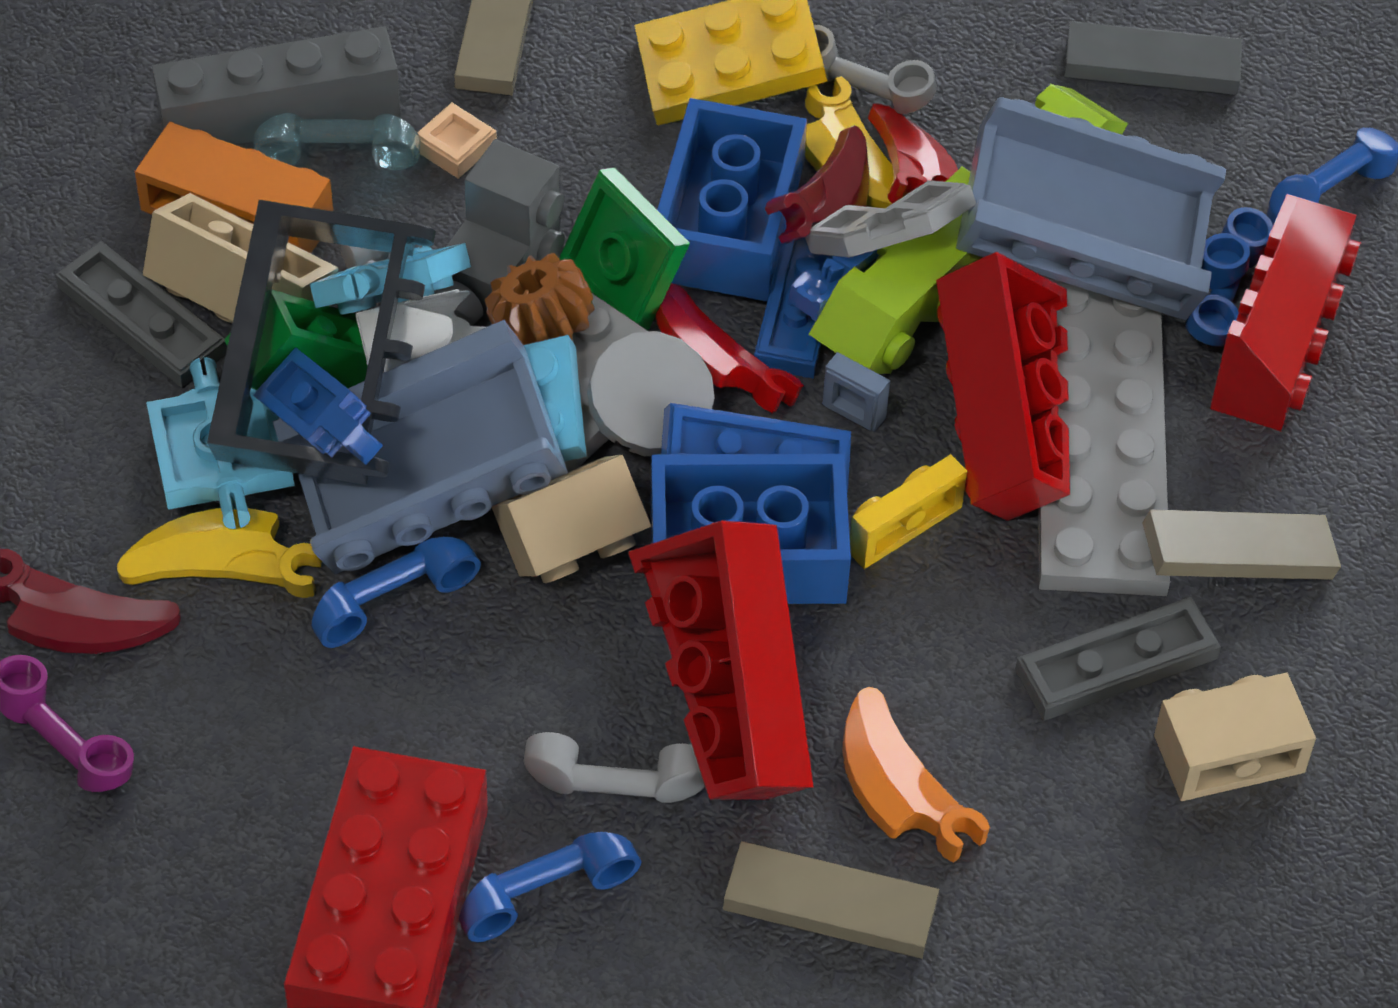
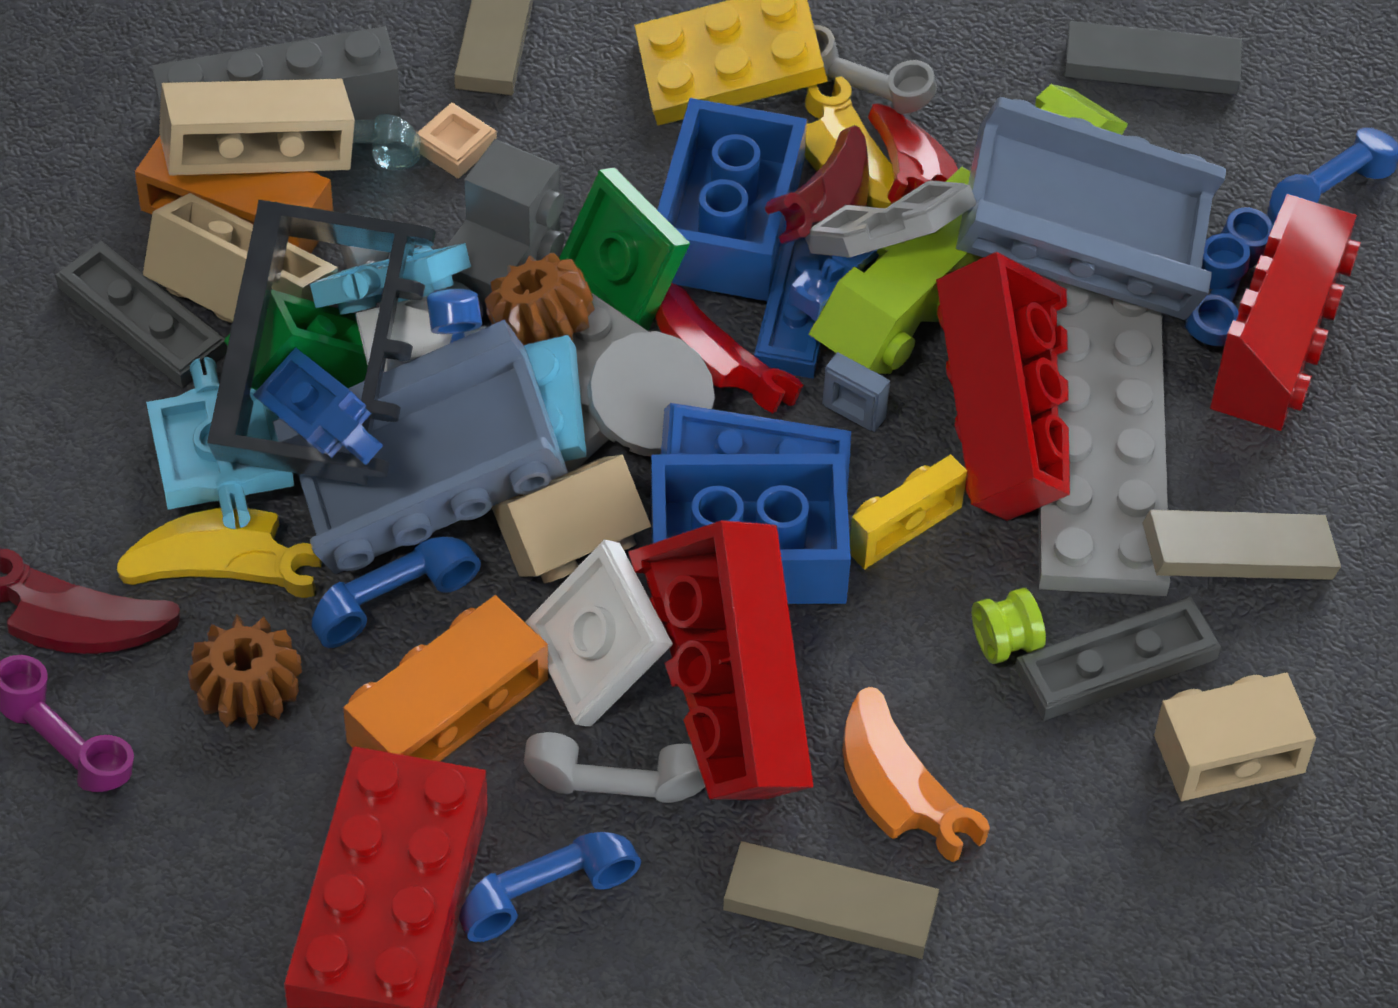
none -> tan brick [159,79,355,175]
none -> dark orange gear [188,614,302,730]
none -> orange brick [343,595,548,762]
none -> blue bar [427,289,482,343]
none -> white tile [525,540,673,727]
none -> lime wheel [972,588,1046,664]

